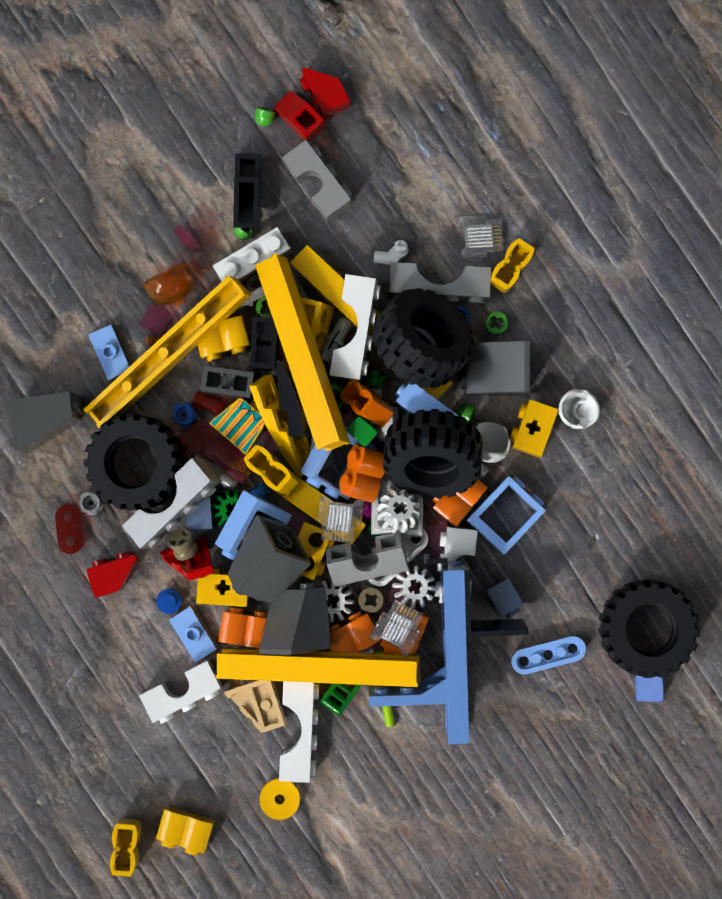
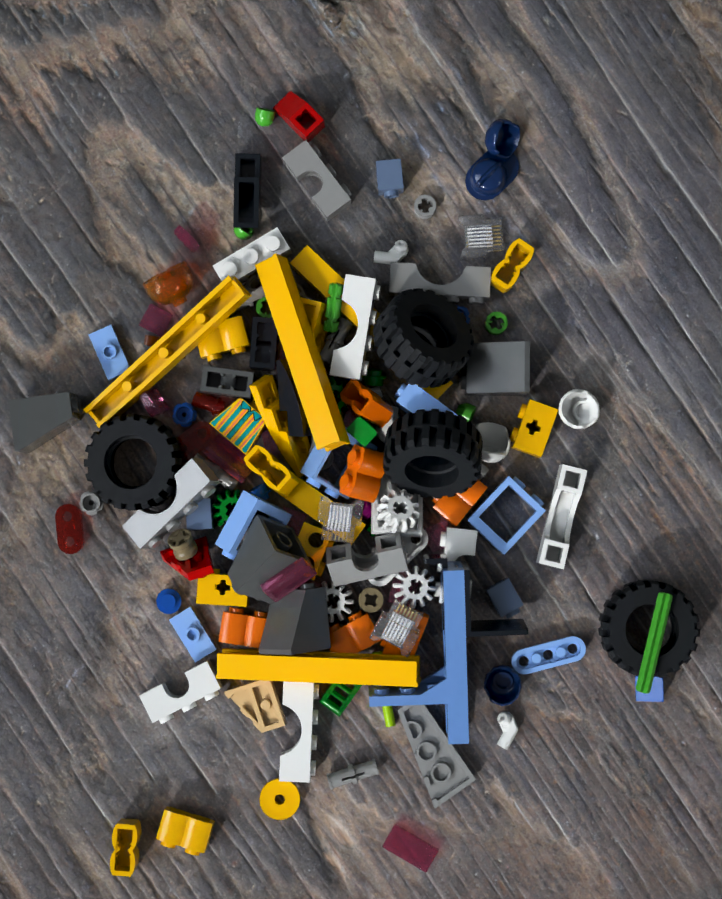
red slope [86,551,139,598] -> none
red slope [299,67,350,120] -> none
none -> clear pink tile [139,388,170,417]
none -> clear pink tile [260,557,317,602]
none -> bright green axle [323,283,344,333]
none -> light grey pin [326,758,379,790]
none -> sand blue brick [376,159,404,199]
none -> clear pink tile [382,824,439,873]
none -> light grey wing [397,705,476,808]
none -> light grey bush [414,195,436,219]
none -> dark blue piece [465,151,519,201]
none -> dark blue hair [484,664,522,706]
none -> dark blue hair [485,119,520,159]
none -> white arm [497,711,518,750]
none -> white arch [536,464,587,569]
none -> bright green axle [636,592,673,694]

